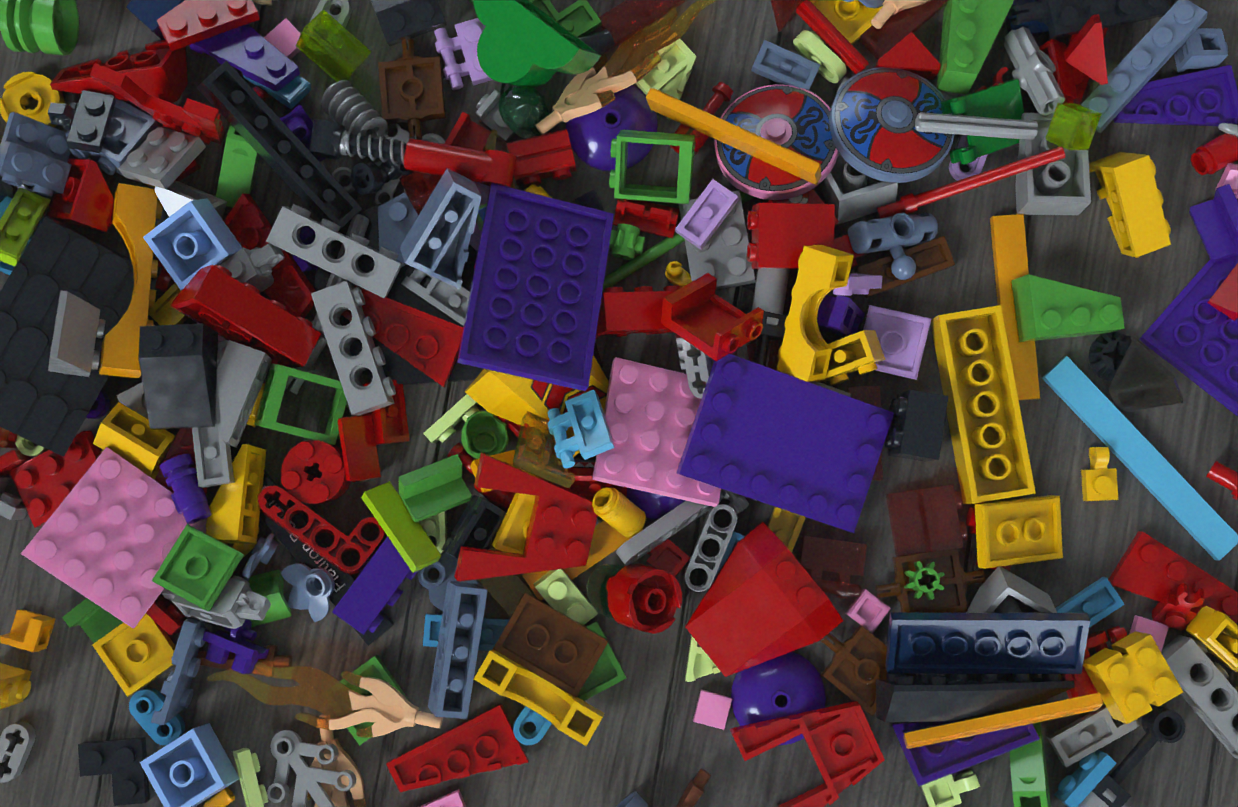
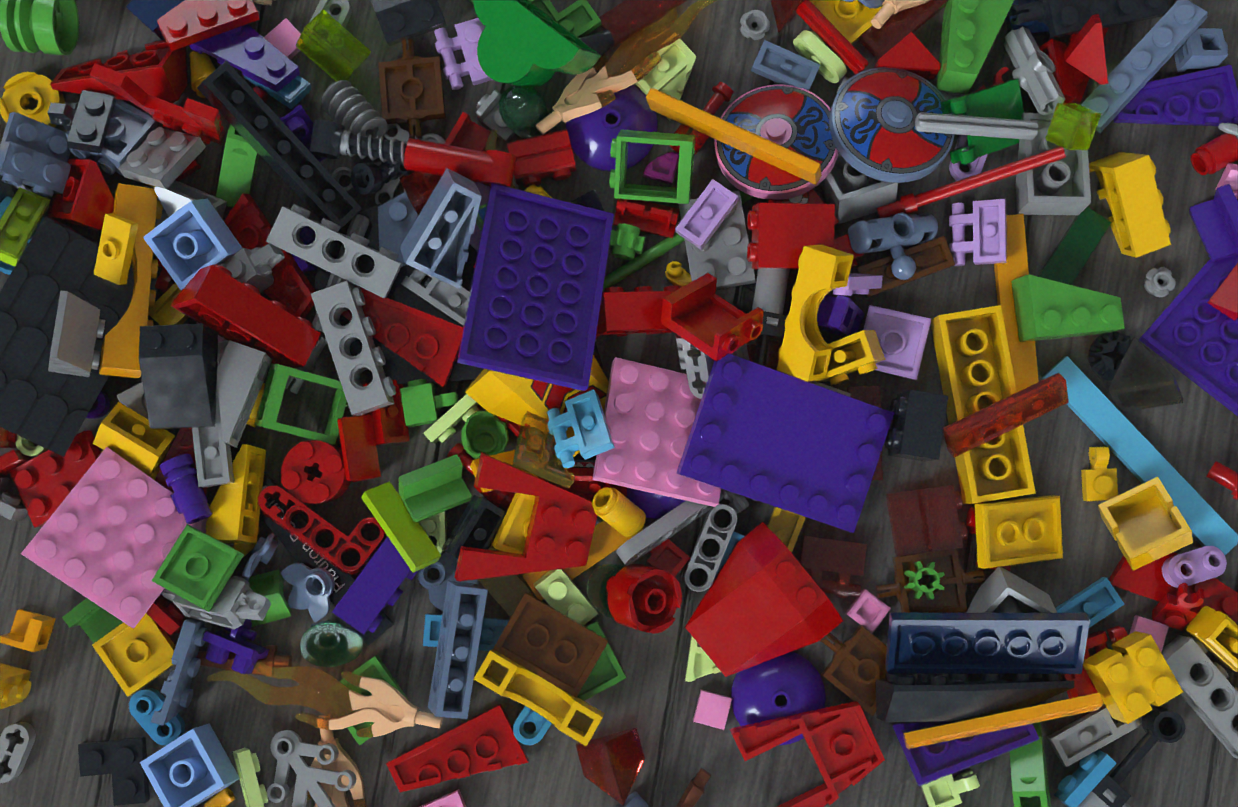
none -> yellow plate [94,213,138,285]
none -> yellow cone [189,51,216,98]
none -> clear green piece [300,619,363,667]
none -> bright green brick [400,379,459,427]
none -> clear red slope [576,727,645,805]
none -> magenta tile [643,152,679,185]
none -> light grey plate [740,10,770,40]
none -> clear red plate [943,373,1069,458]
none -> lavender plate [949,199,1007,266]
none -> dark green tile [1037,207,1112,285]
none -> yellow piece [1098,477,1193,571]
none -> light grey plate [1144,267,1176,297]
none -> lavender plate [1162,546,1227,588]

